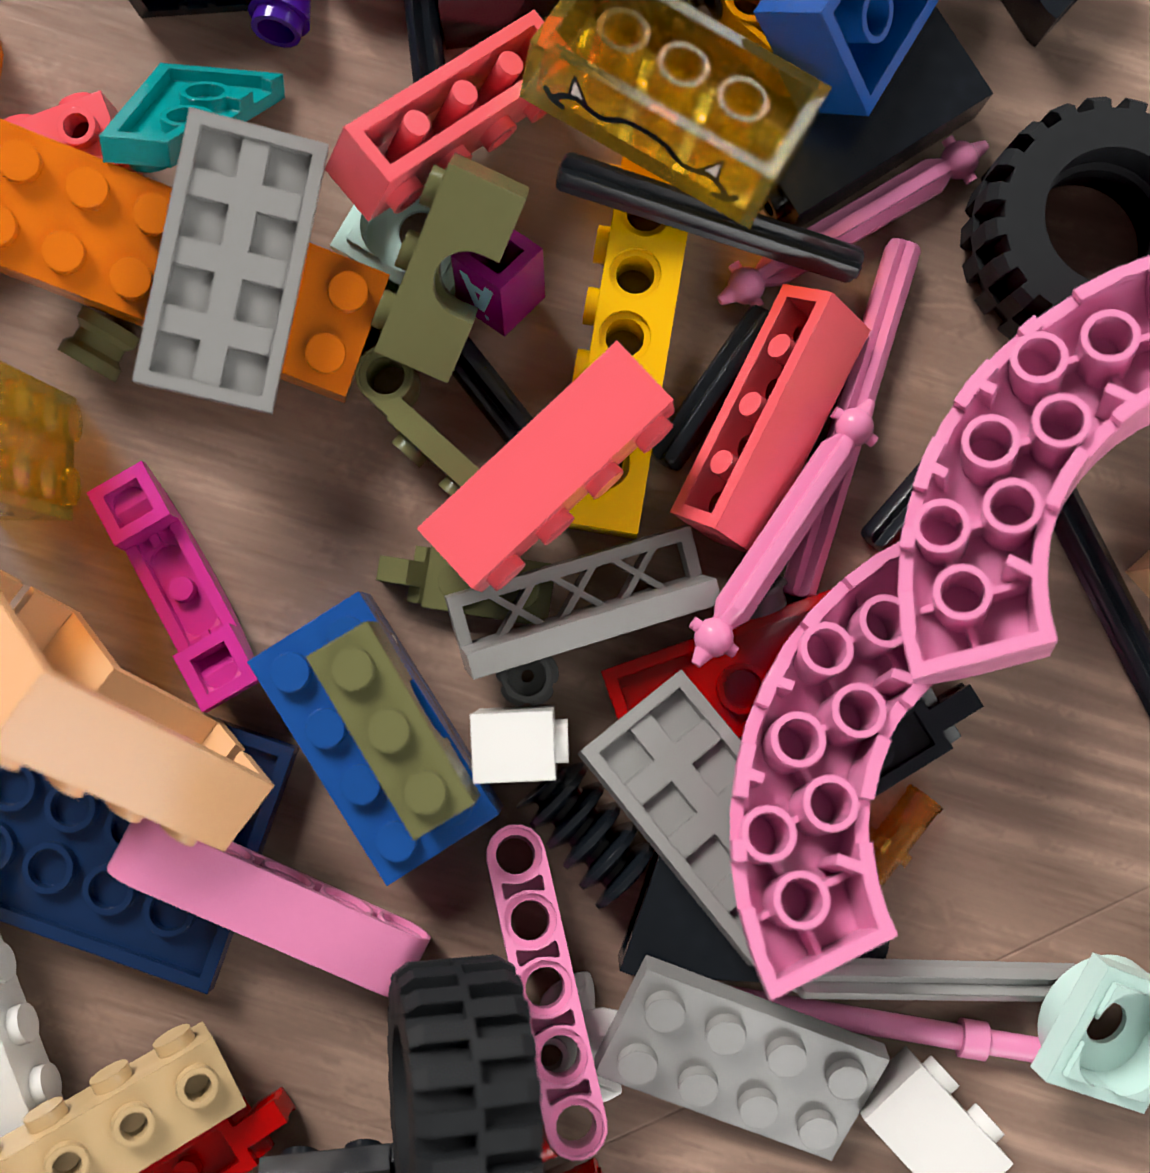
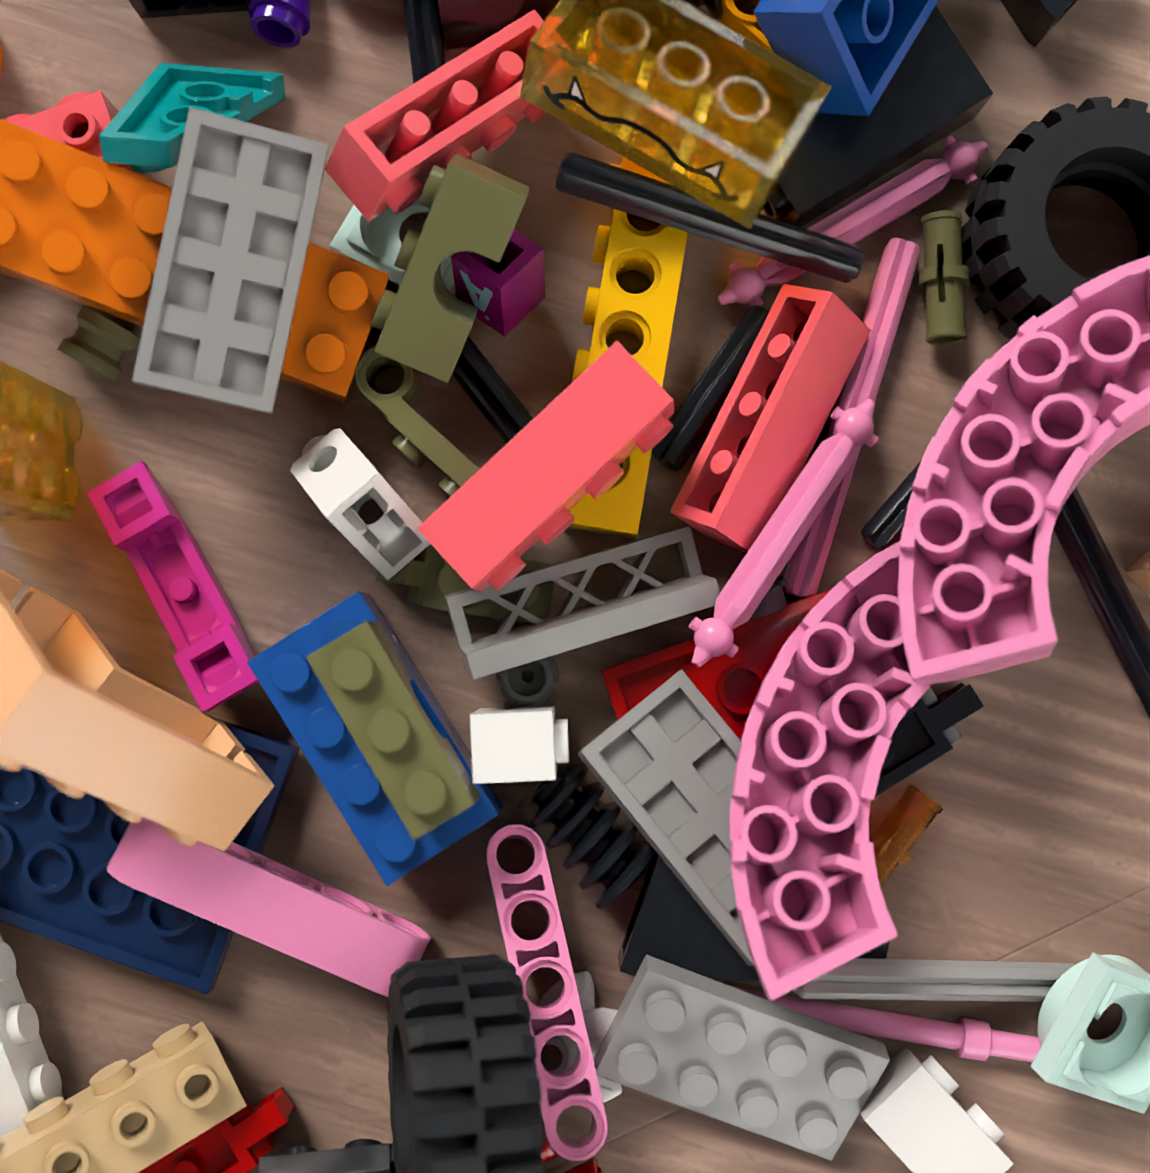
none -> white torso [290,428,430,580]
none -> olive pin [919,210,970,345]

